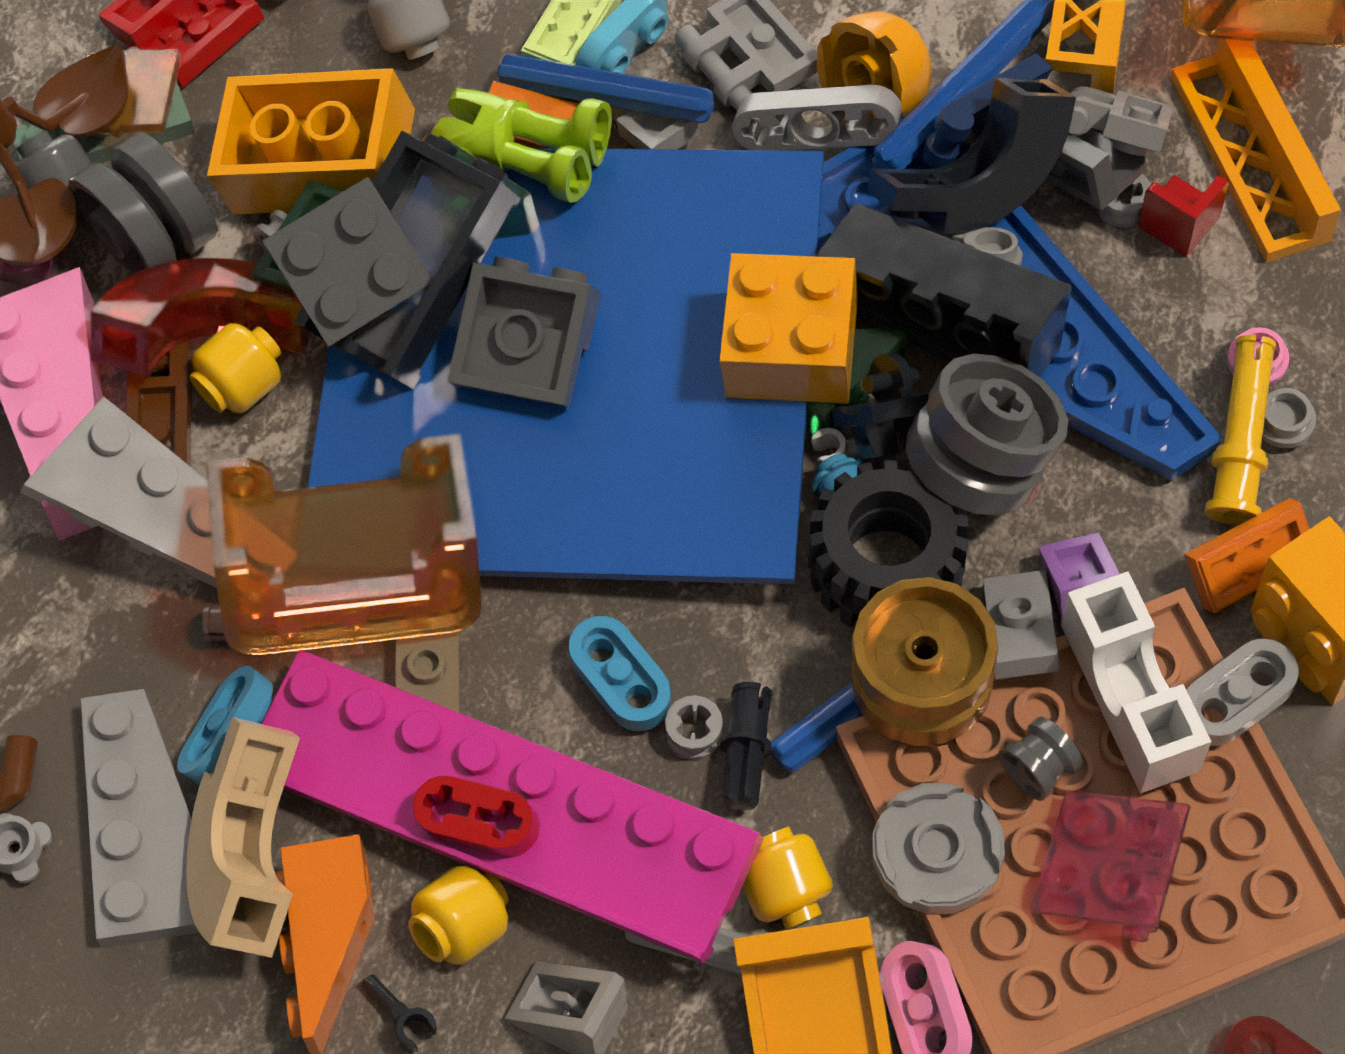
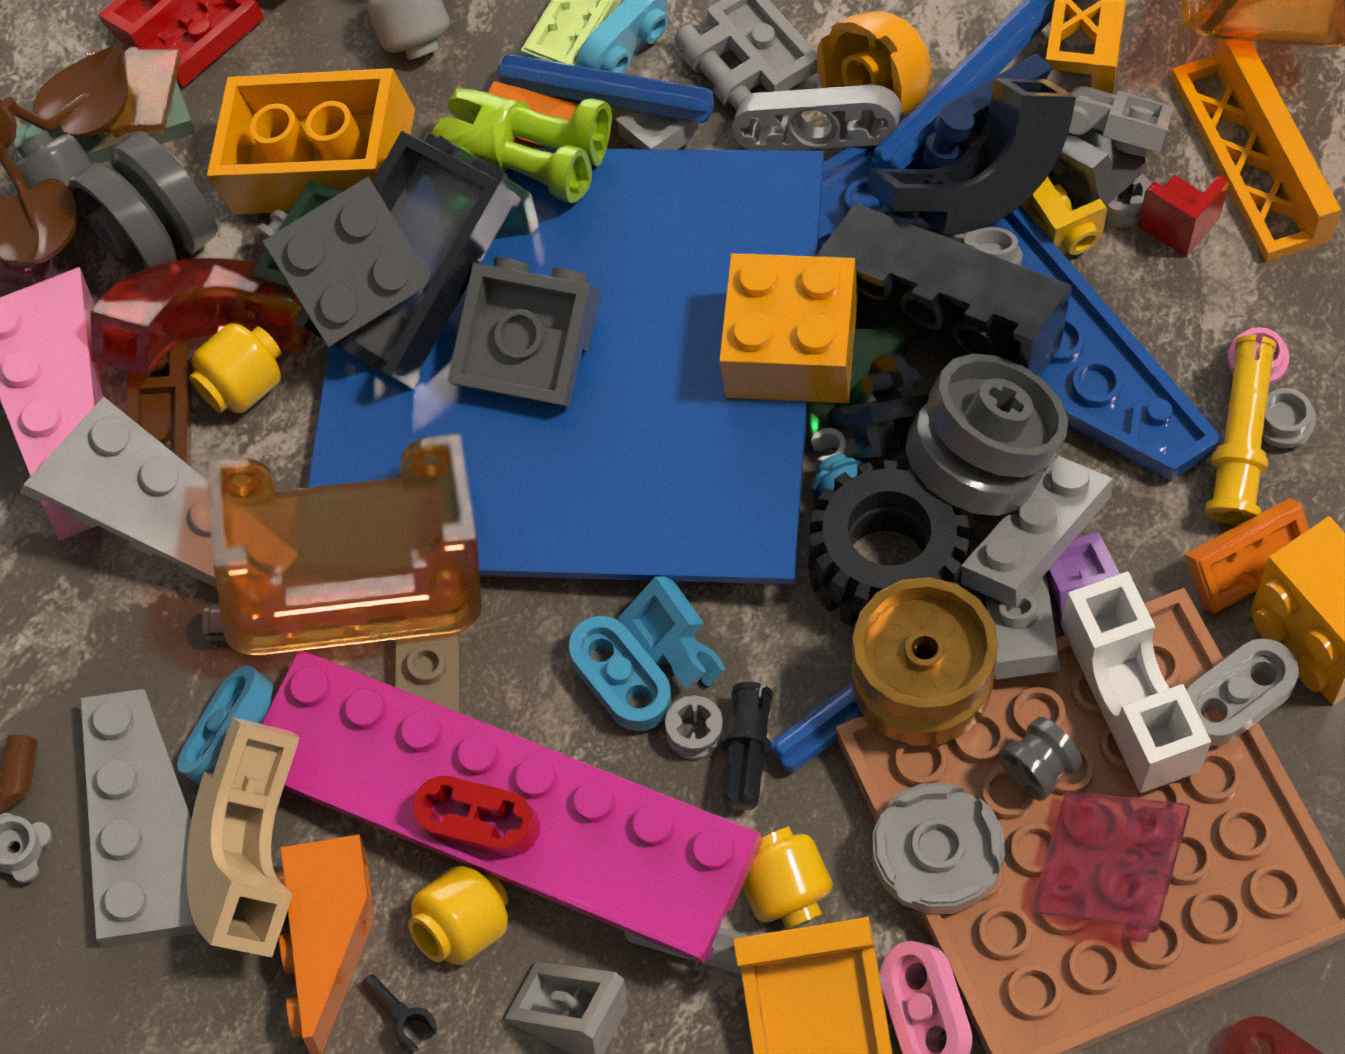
none -> dark azure plate [618,576,726,689]
none -> light grey plate [961,456,1113,608]
none -> yellow bracket [1021,176,1108,255]

